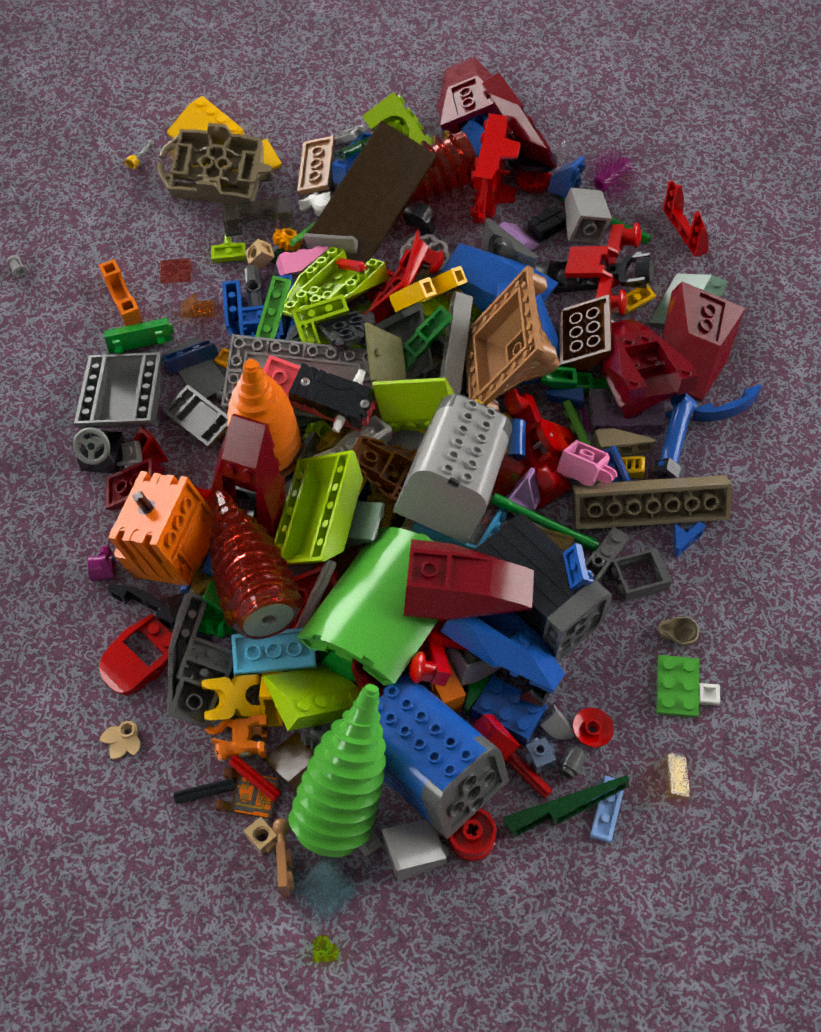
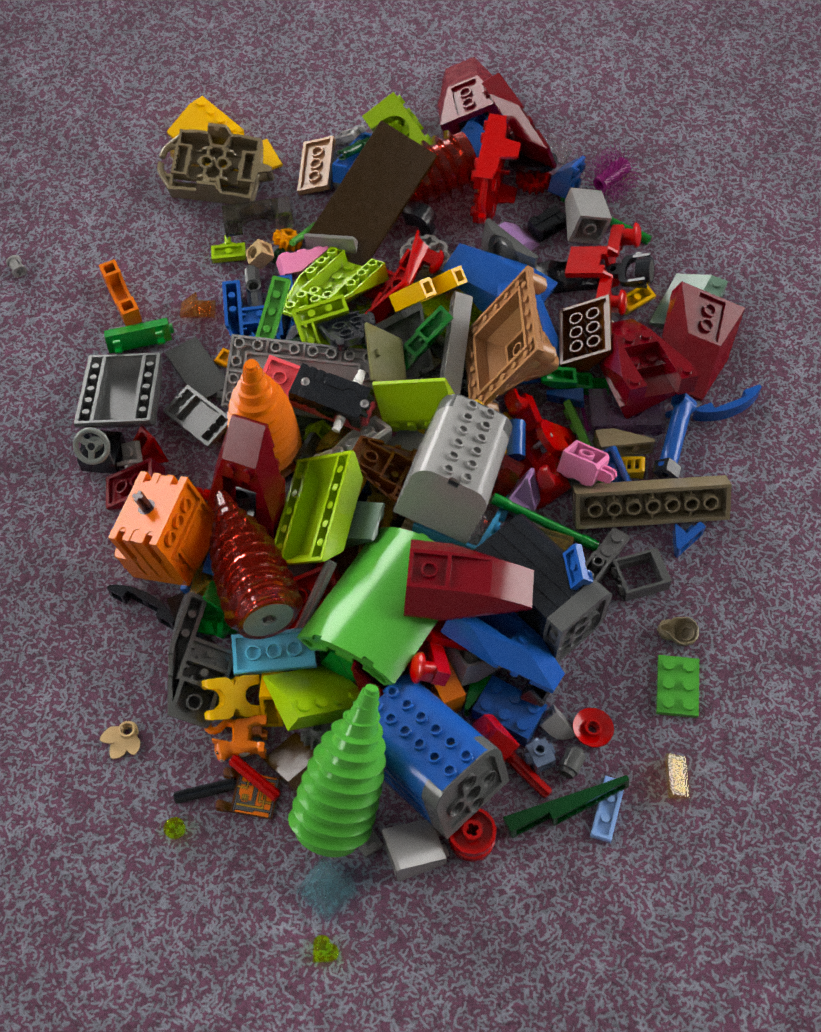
magenta piece [88,545,116,581] -> none
red slope [99,614,172,695] -> none
yellow hinge [125,140,154,170] -> none
clear red piece [159,258,192,284] -> none
dark blue slope [161,338,219,374] -> none
tan brick [244,817,278,855] -> none
medium nougat plate [273,818,295,897] -> none
white animal [298,192,332,217] -> none
red axle [335,258,367,272] -> none
red wedge [663,180,709,257] -> none
white tile [699,683,720,706] -> none
none -> clear neon green tile [163,817,186,840]

